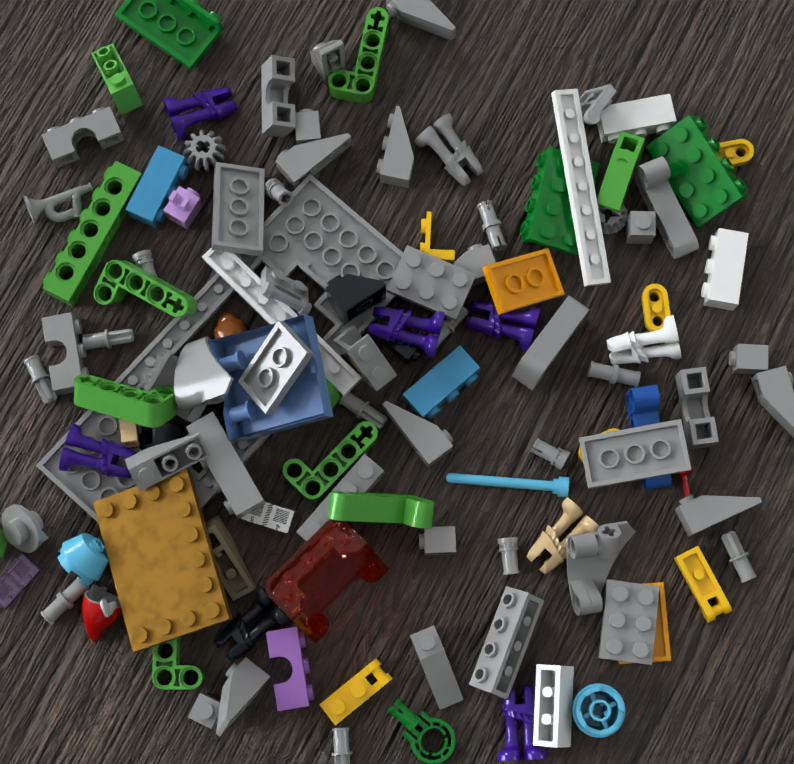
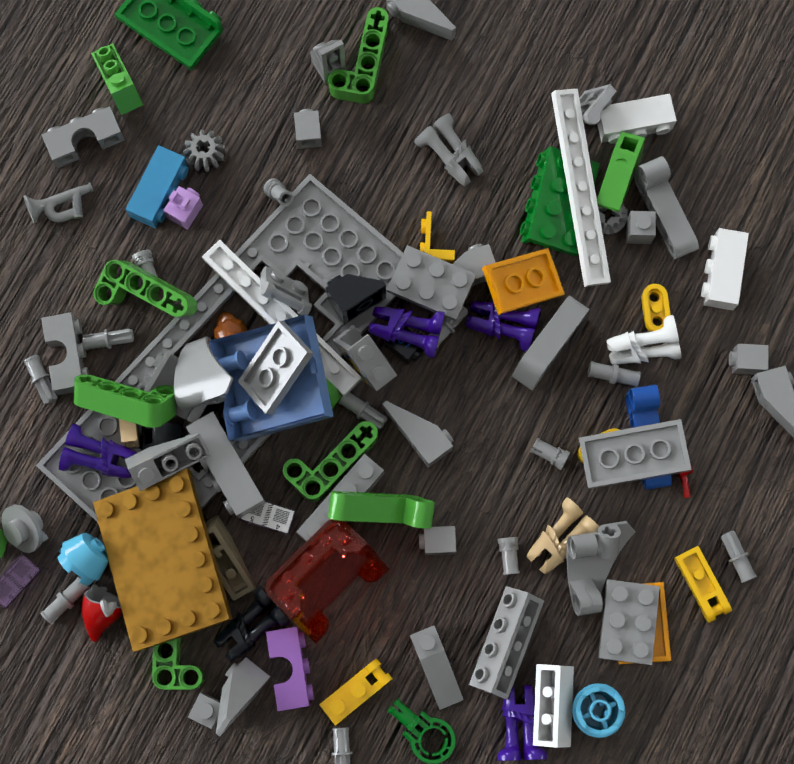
bright green brick [43,160,143,307] -> none
dark purple piece [163,87,238,141] -> none
light grey plate [211,162,265,256] -> none
light grey arch [261,55,296,138] -> none
light grey slope [276,133,352,189] -> none
light grey slope [376,106,414,188] -> none
dark azure brick [403,345,480,420] -> none
medium azure piece [446,473,569,497] -> none
light grey pin [477,200,507,252] -> none
green bracket [646,115,748,228] -> none
light grey arch [675,367,719,450] -> none
light grey slope [675,494,762,537] -> none
yellow plate [719,139,754,167] -> none

